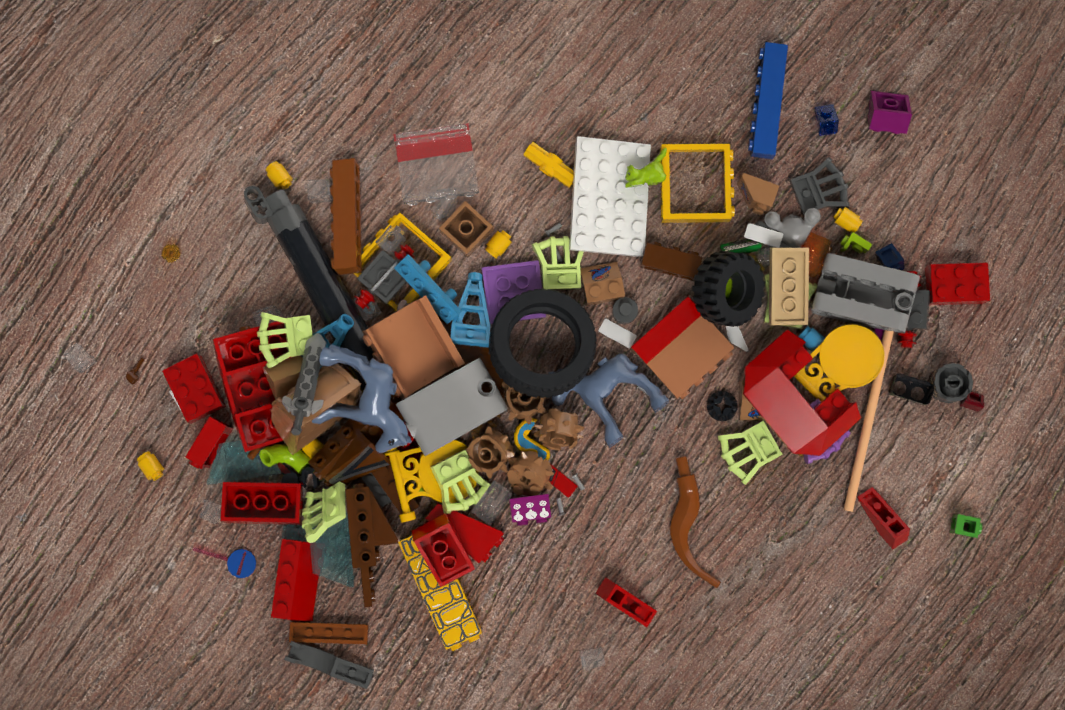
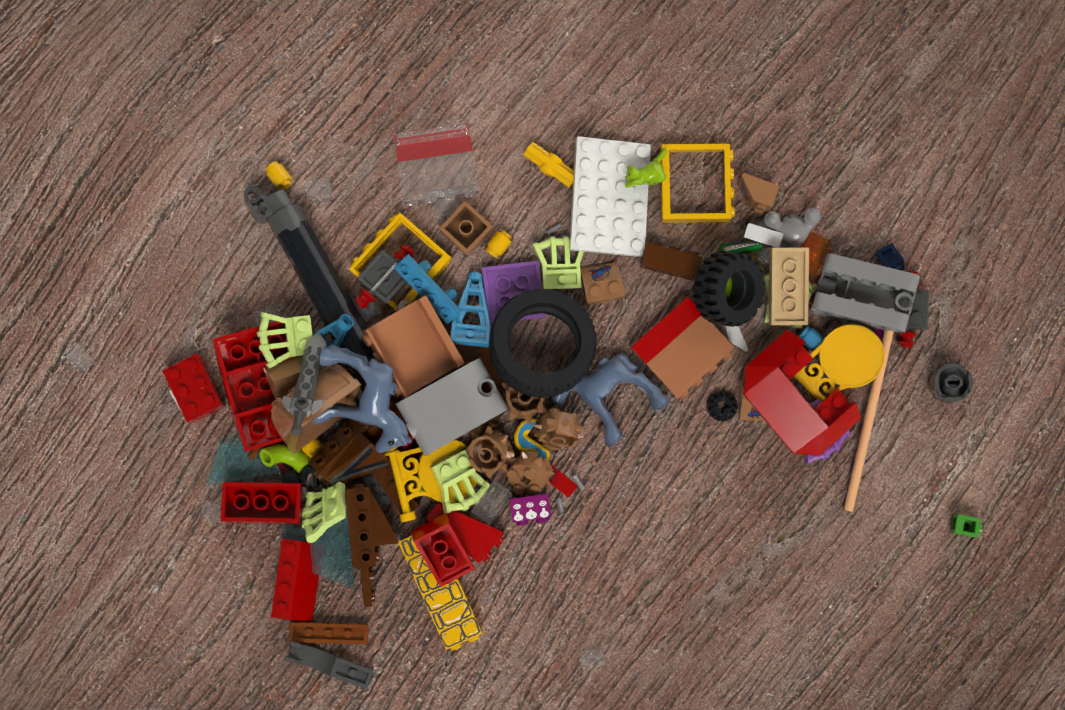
reddish brown hand [126,358,144,385] -> none
yellow brick [137,451,164,481] -> none
clear yellow plate [161,244,180,263] -> none
red window [185,417,234,469] -> none
blue piece [192,547,256,578] -> none
dark orange brick [330,158,362,275] -> none
clear brick [375,225,406,257] -> none
red slope [595,577,657,627] -> none
white sticker [598,319,637,349] -> none
dark grey piece [612,297,638,325] -> none
dark orange animal [670,456,721,588] -> none
yellowish green plate [718,421,783,485] -> none
blue brick [748,42,788,159] -> none
dark grey plate [789,157,850,216] -> none
clear blue bracket [814,104,839,136] -> none
yellow brick [833,207,863,233] -> none
lime bracket [840,232,873,253] -> none
red slope [857,487,910,550] -> none
magenta slope [868,91,912,134] -> none
black piece [888,373,934,406] -> none
red brick [925,263,990,305] -> none
dark red slope [960,391,984,412] -> none

